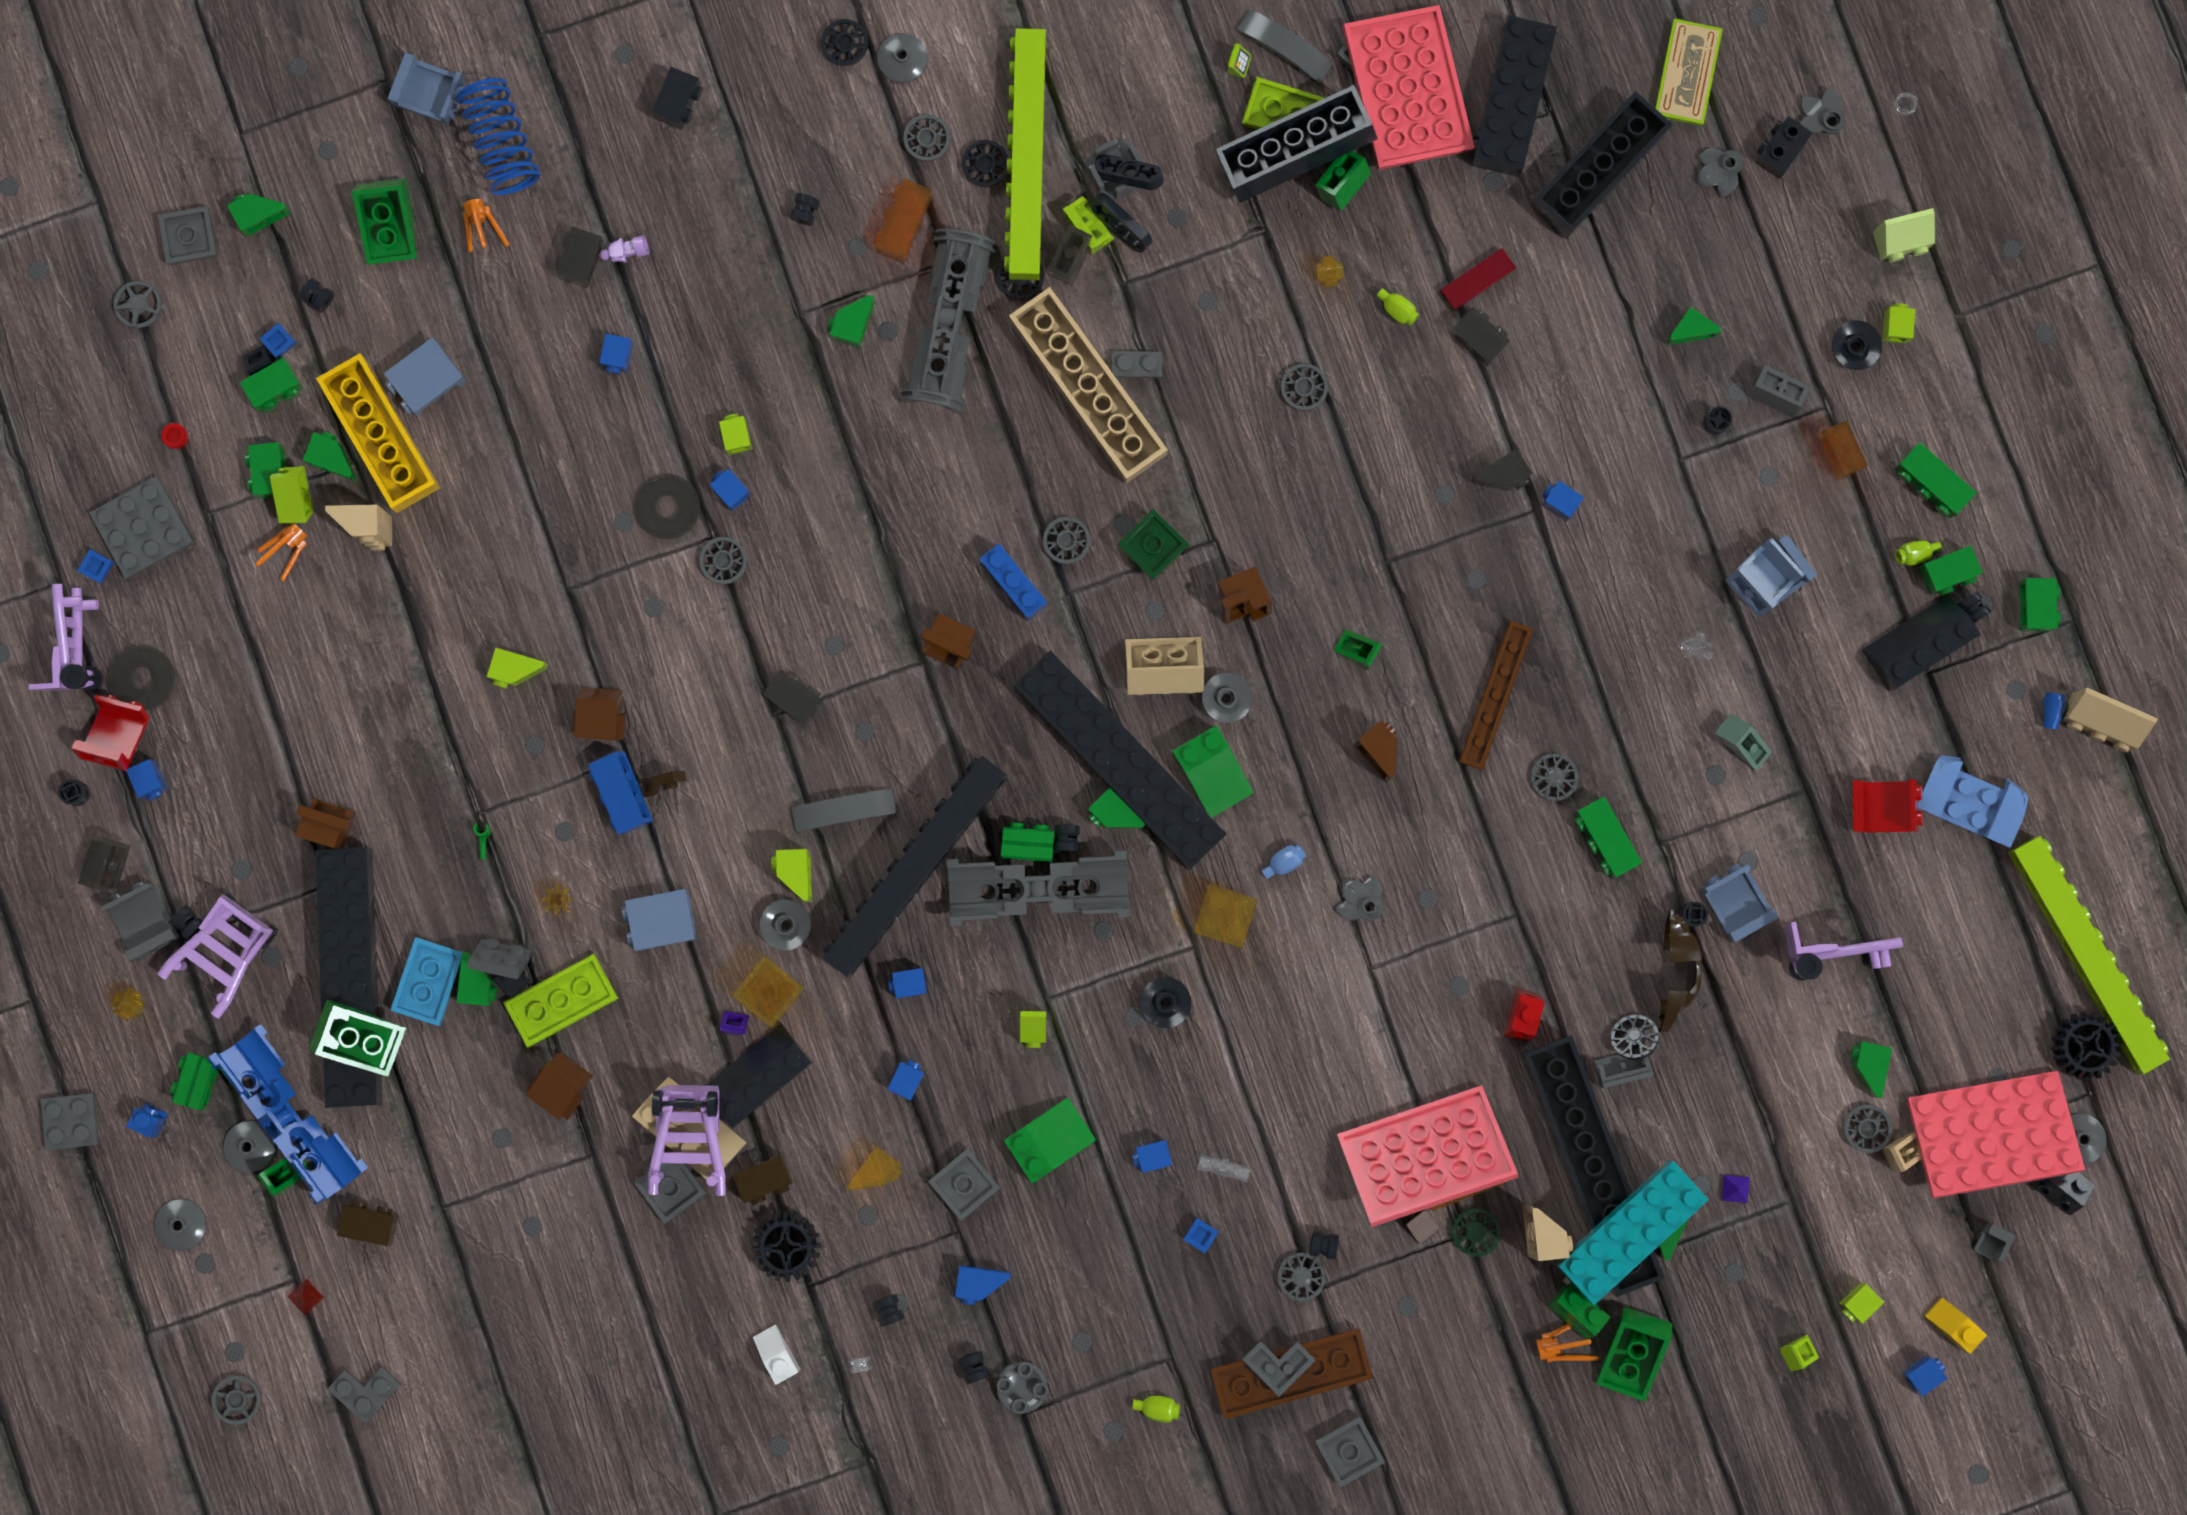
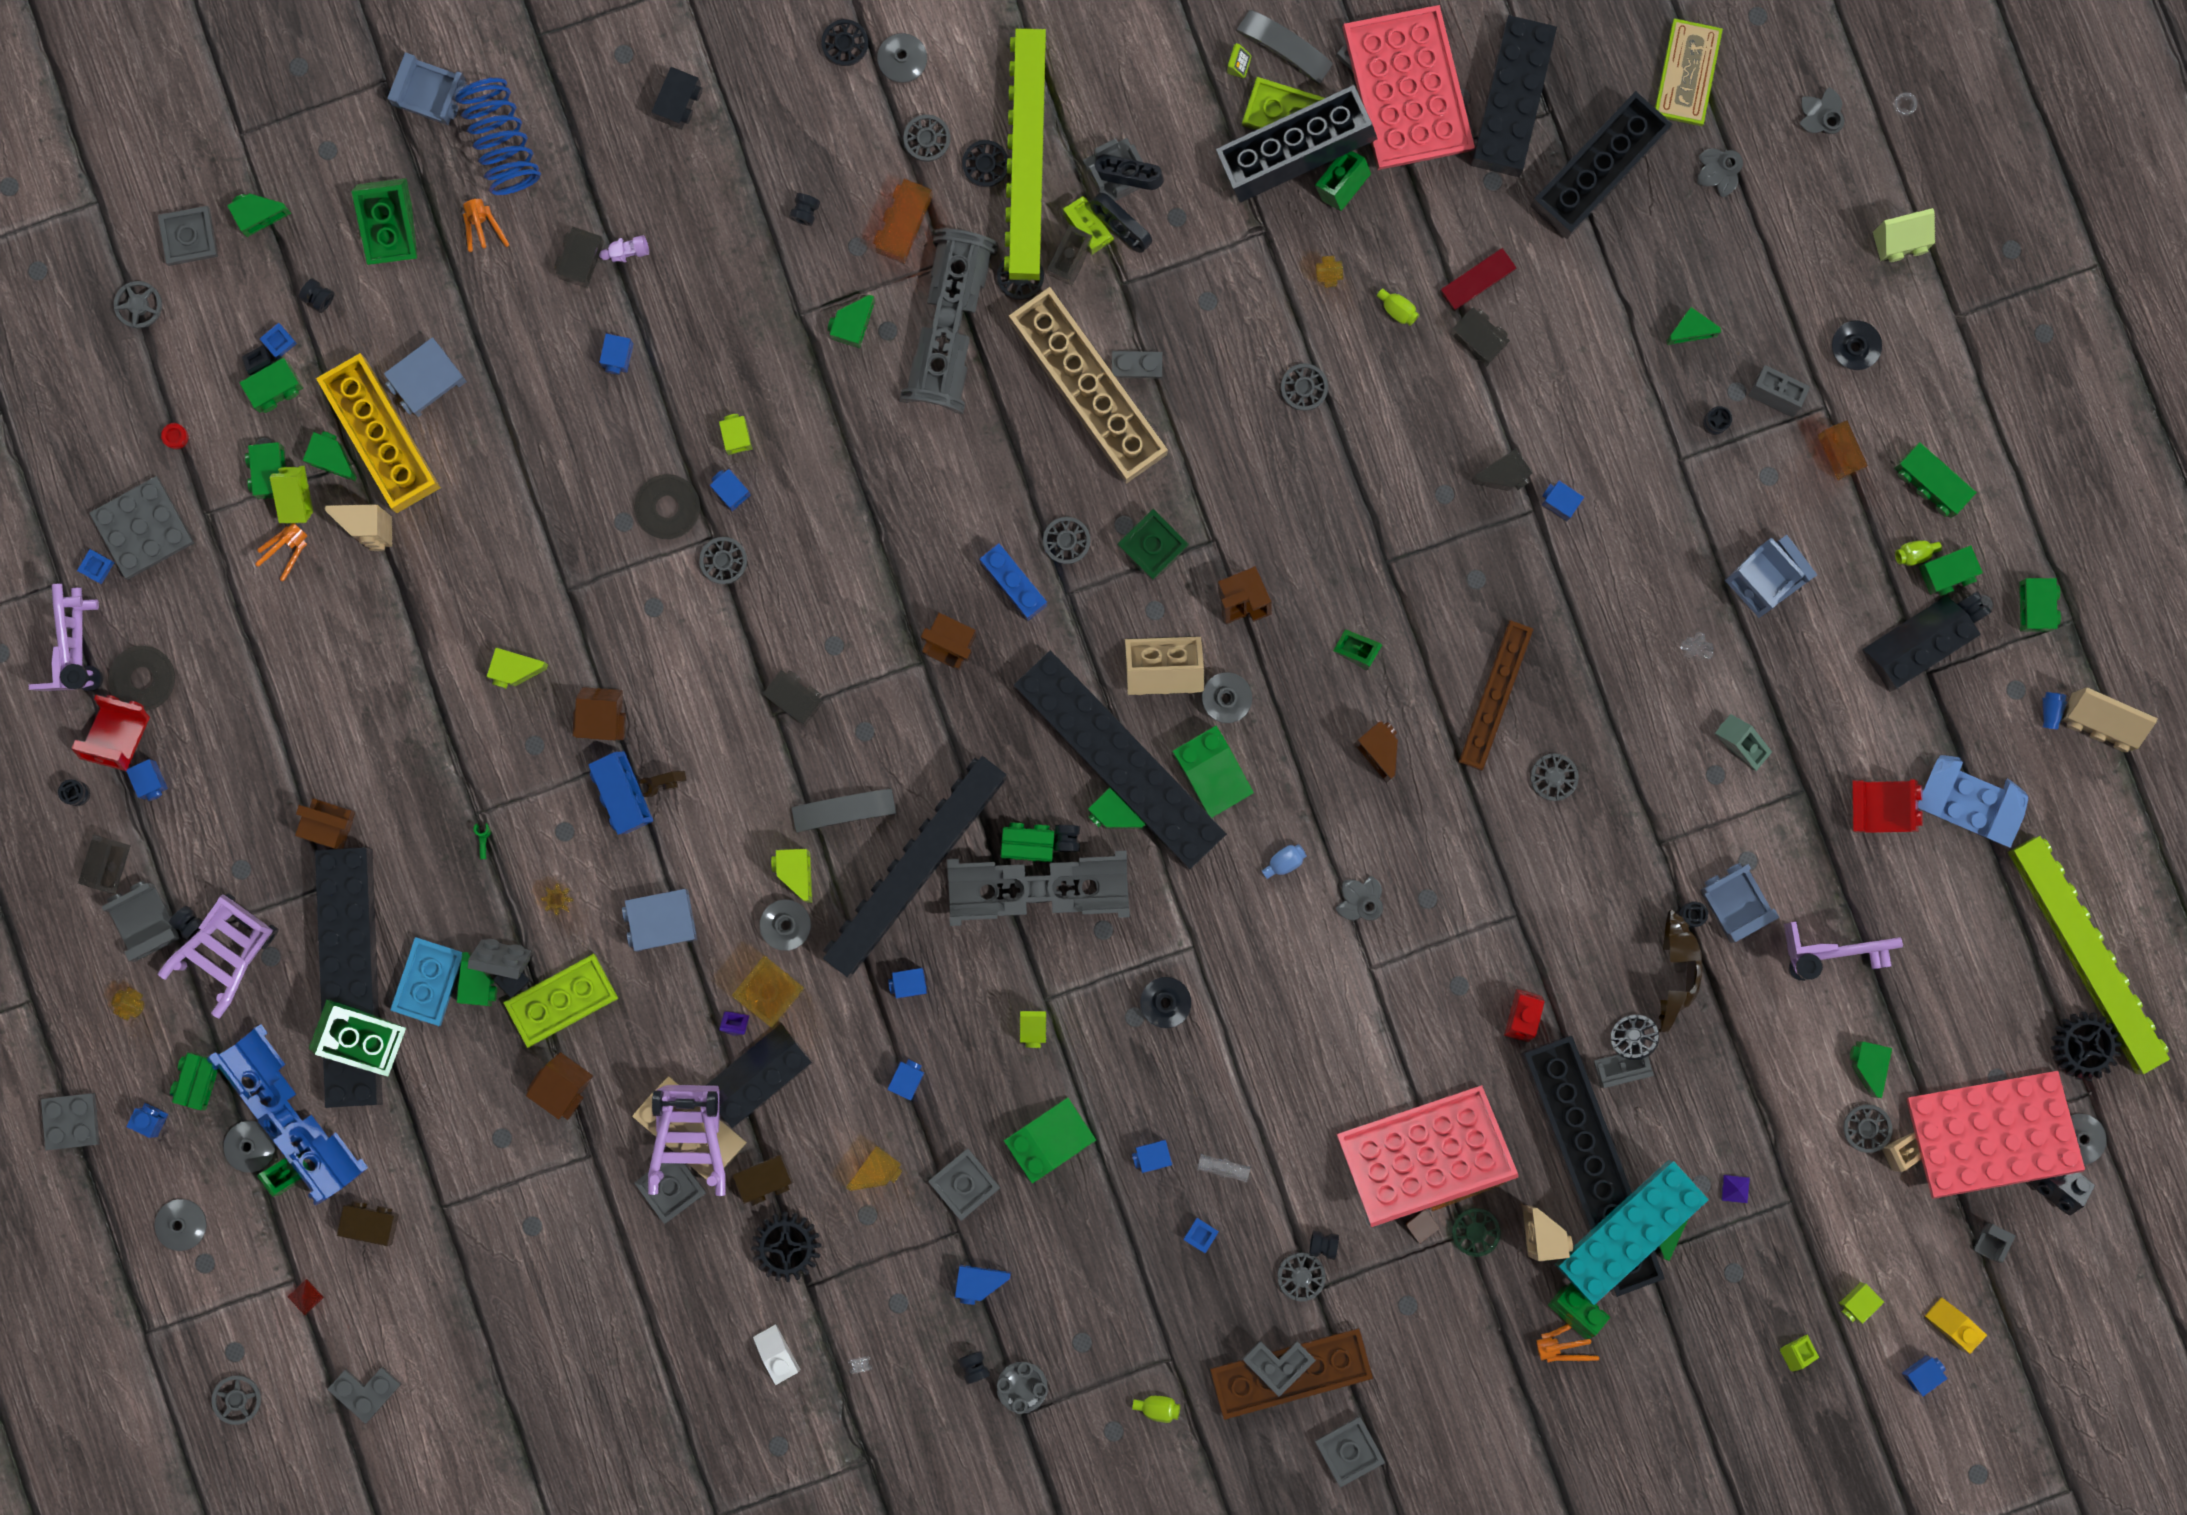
black wheel [872,1294,905,1327] -> none
clear yellow brick [1192,884,1258,949] -> none
green brick [1574,796,1642,879] -> none
green slope [1596,1306,1672,1402] -> none
black brick [1756,116,1813,179] -> none
lime brick [1882,304,1916,344] -> none

